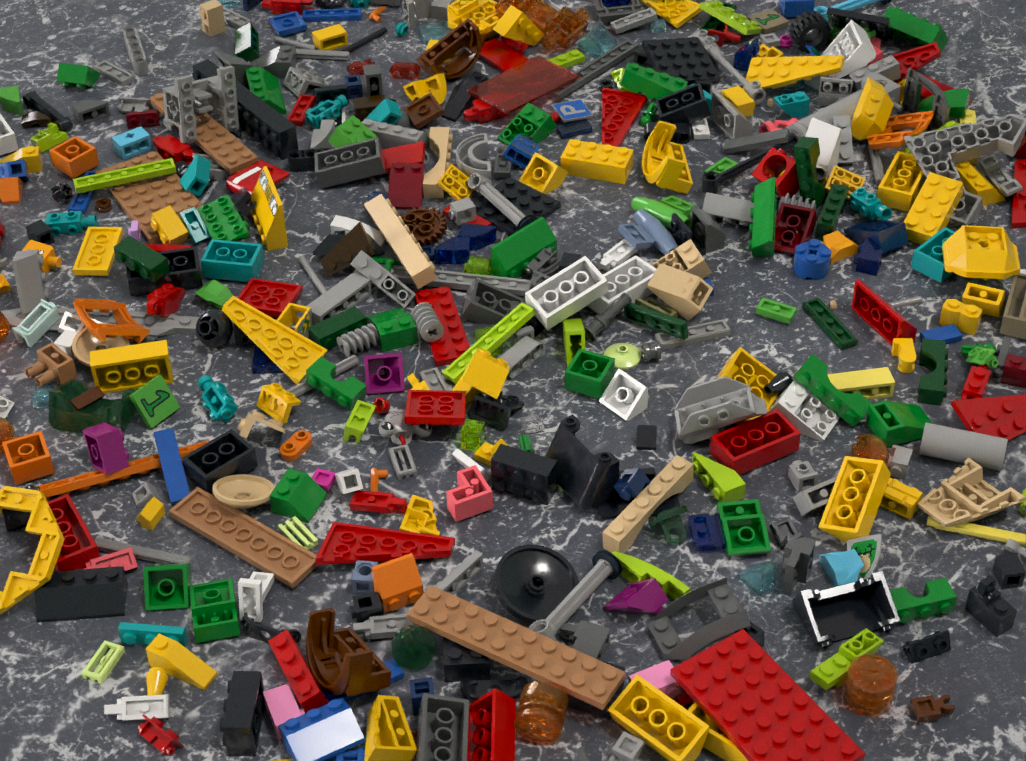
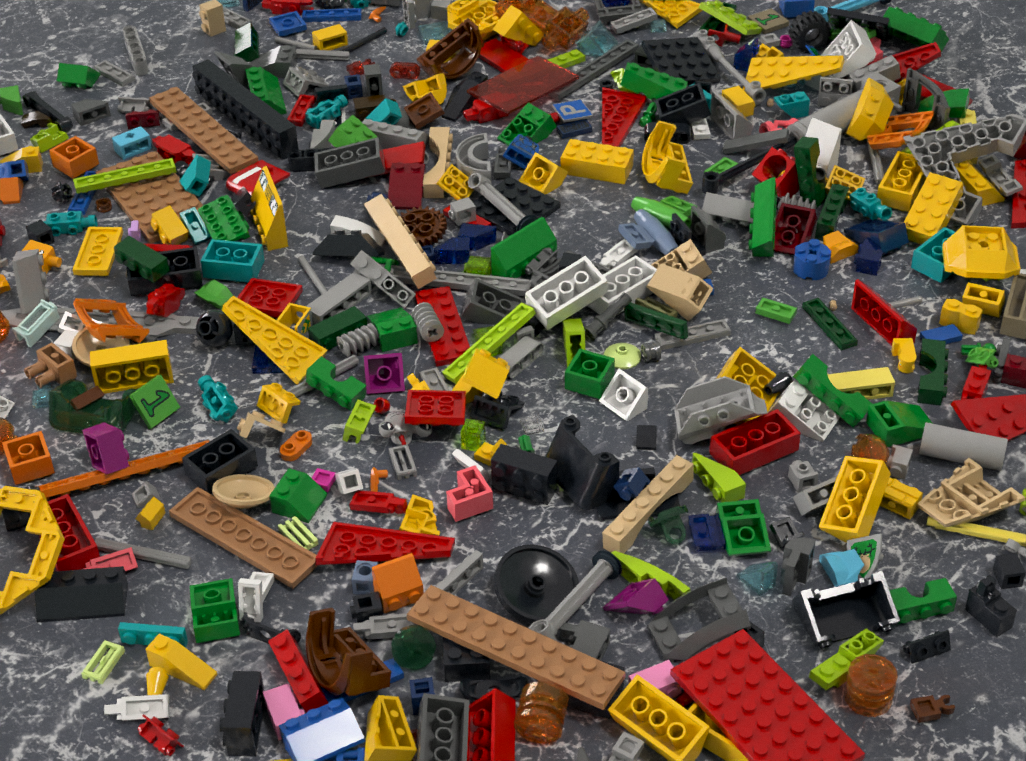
green slope [143,563,192,611] -> none
blue tile [153,428,190,505] -> none
light grey piece [162,66,239,143] -> none
dark brown wing [320,222,376,277] -> none
light grey plate [832,115,854,165] -> none

